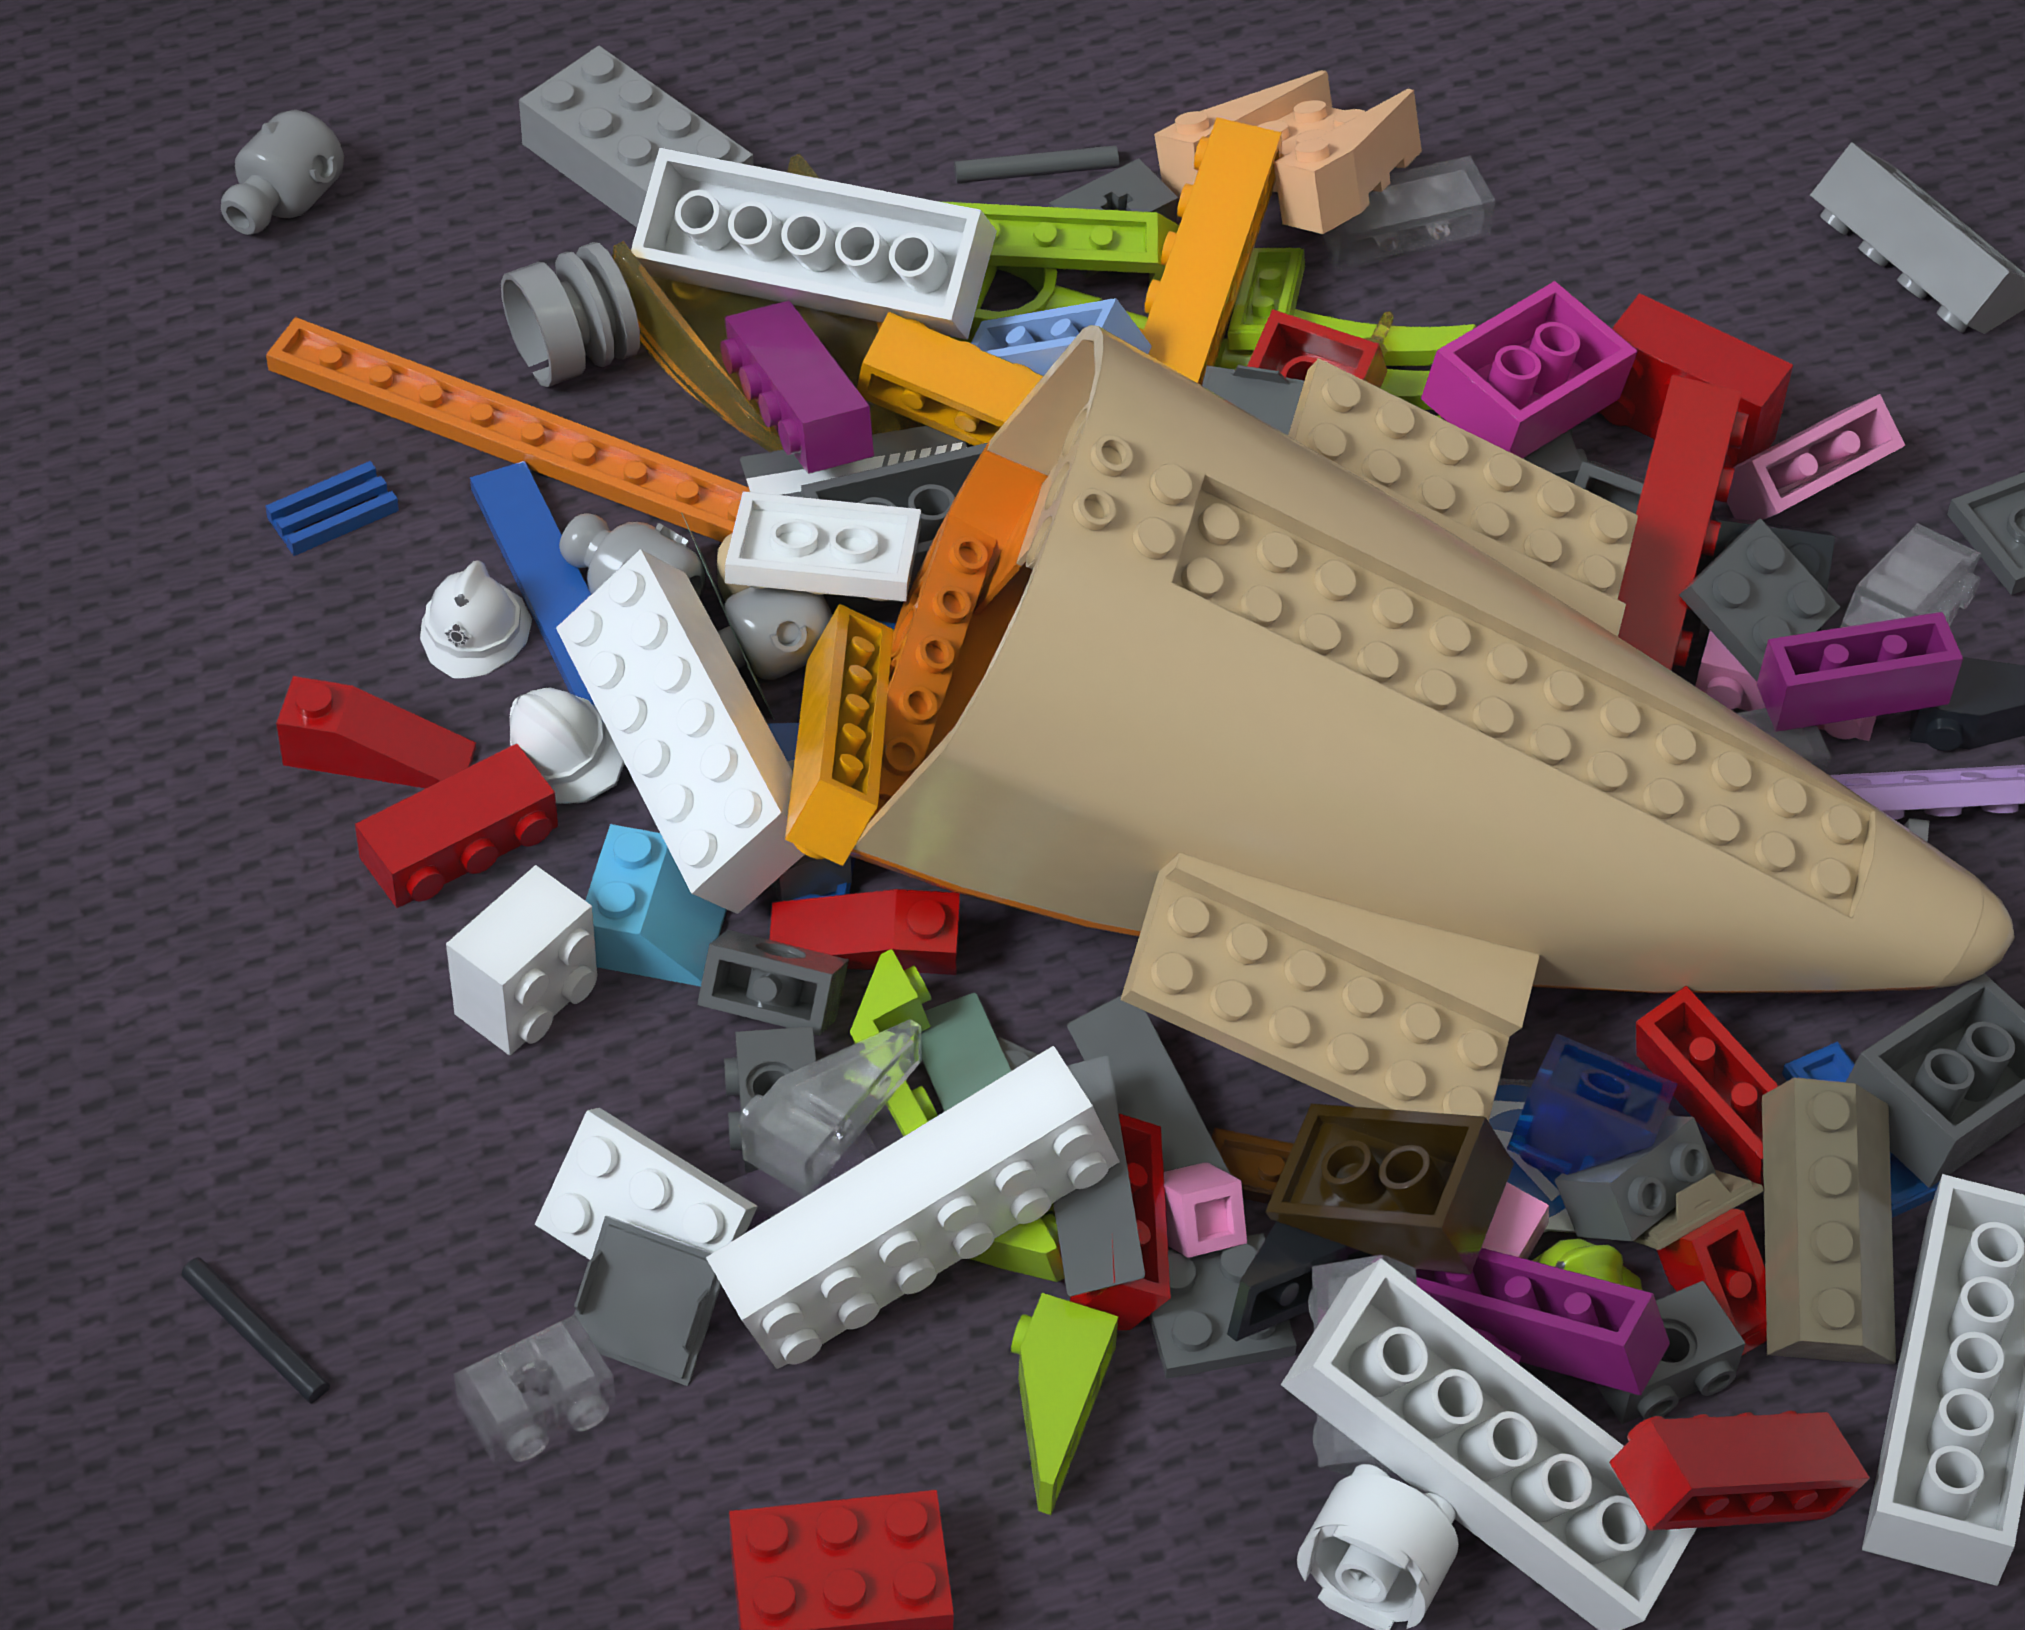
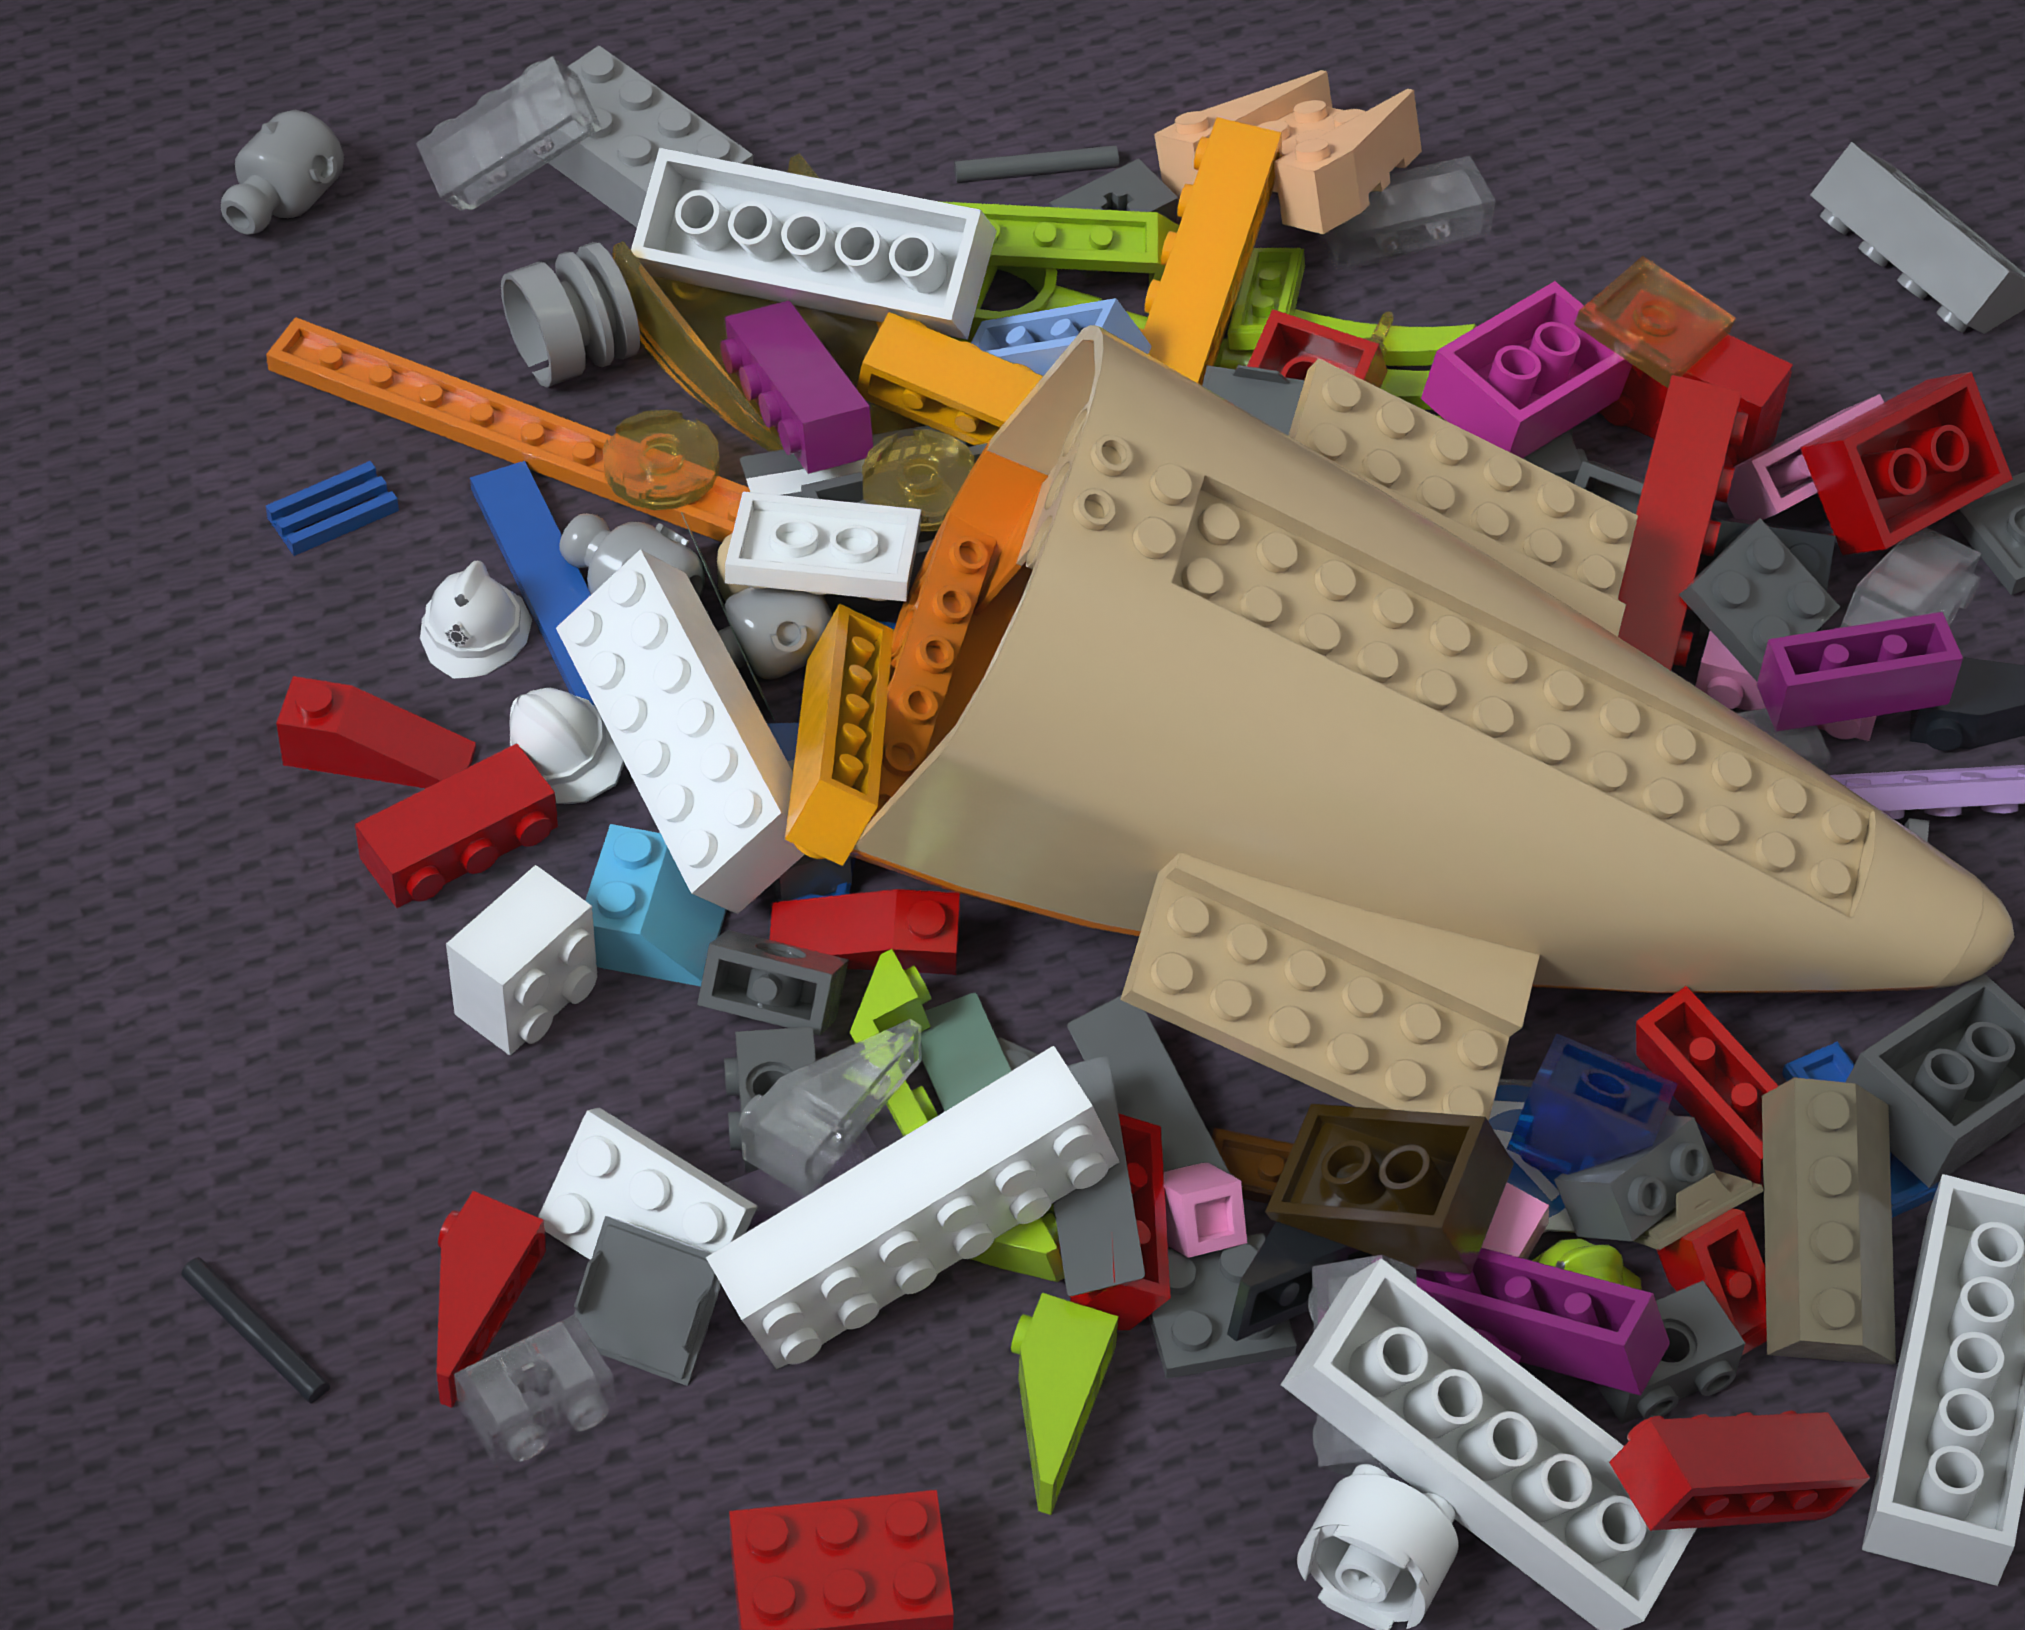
none -> clear brick [416,56,602,212]
none -> red slope [436,1191,546,1408]
none -> clear yellow tile [603,410,720,510]
none -> clear yellow tile [862,429,975,531]
none -> clear orange tile [1574,256,1736,388]
none -> red brick [1800,372,2013,555]

